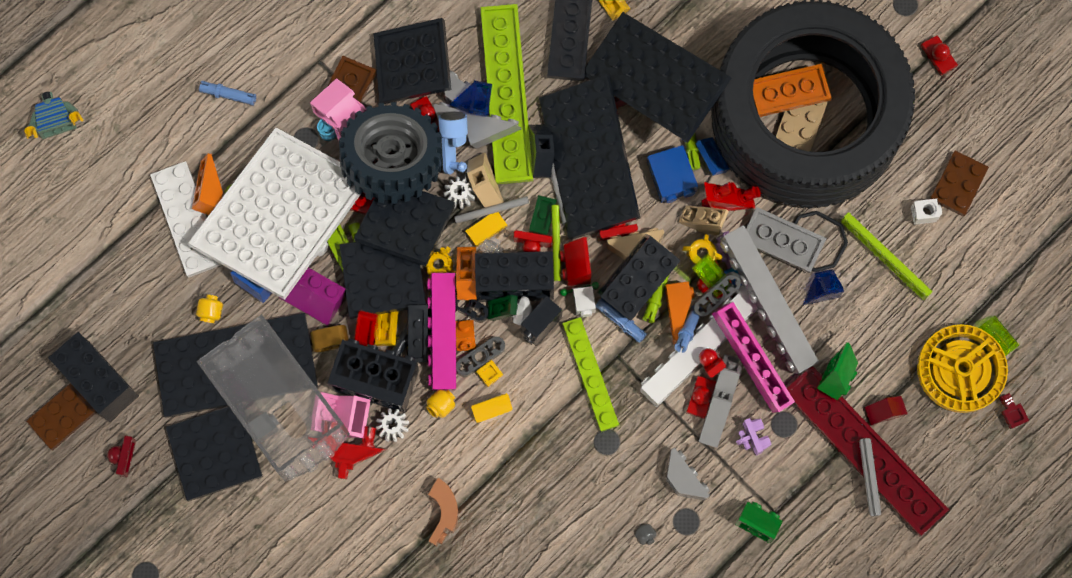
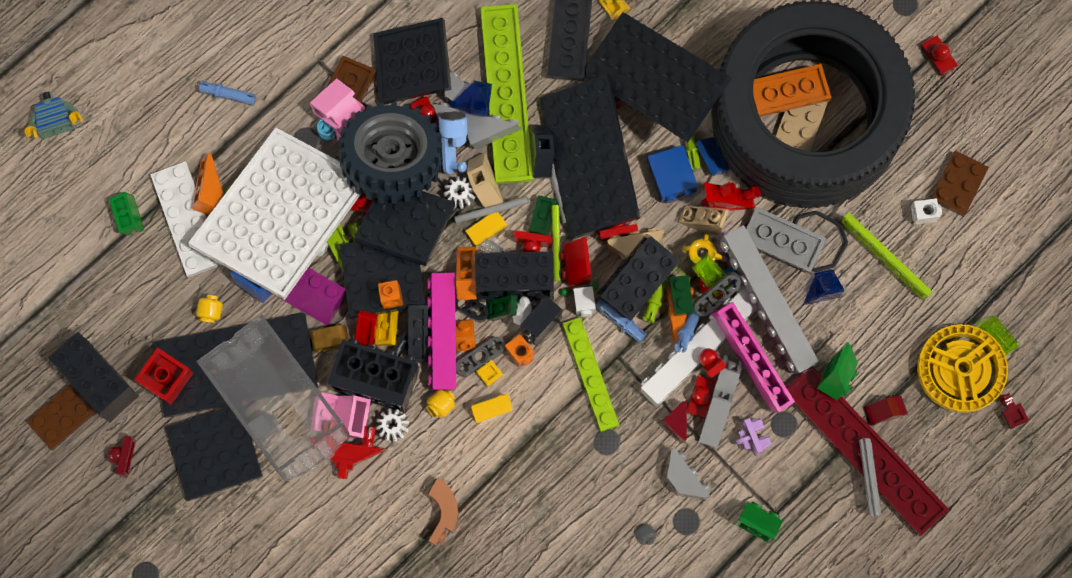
yellow piece [426,246,456,278] -> none
none -> green hinge [109,192,145,235]
none -> red brick [134,348,193,405]
none -> orange brick [378,280,403,309]
none -> orange brick [505,334,535,367]
none -> dark red slope [662,401,687,443]
none -> dark green plate [669,275,694,316]

